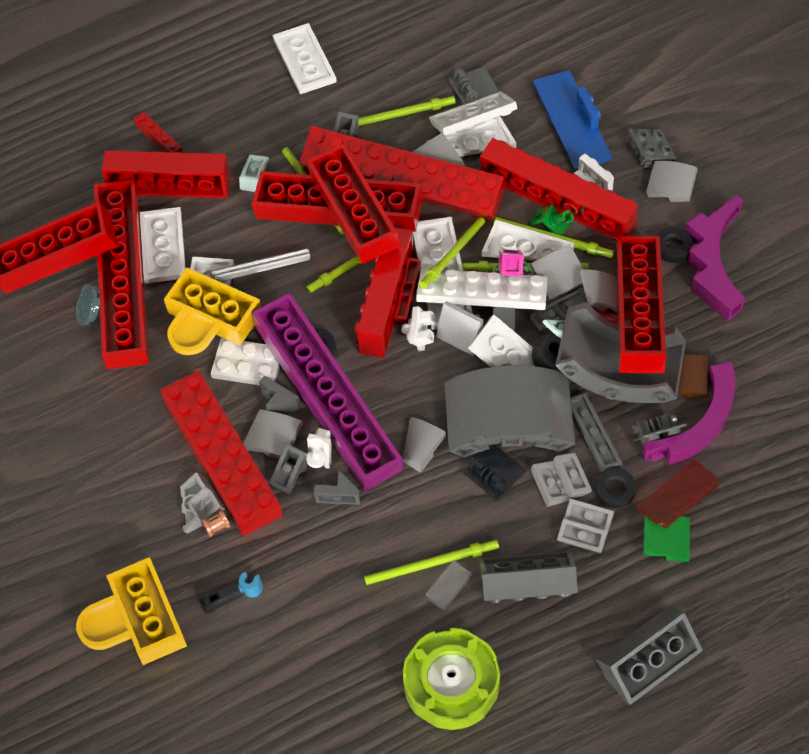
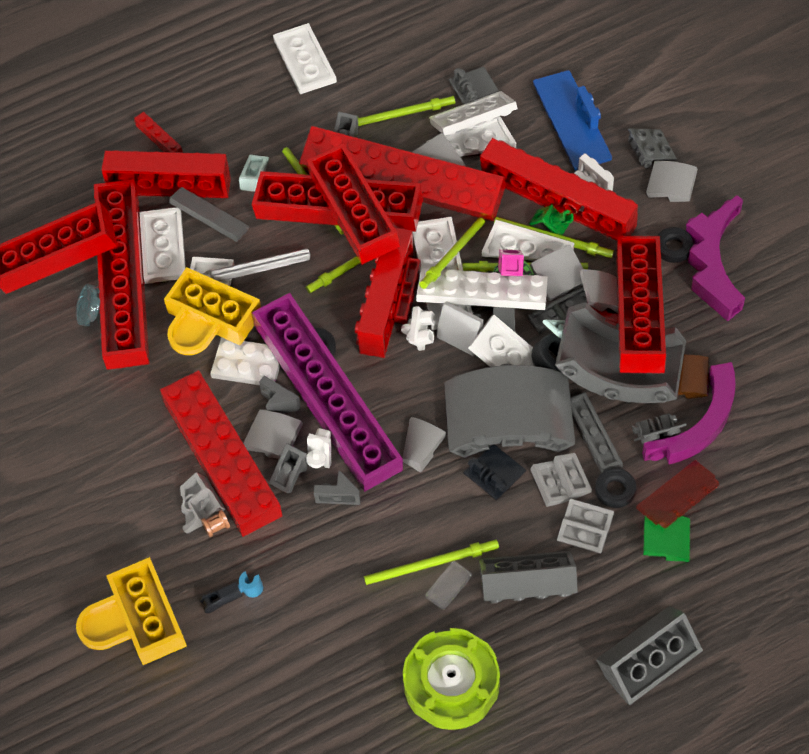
none -> dark grey tile [169,187,249,242]

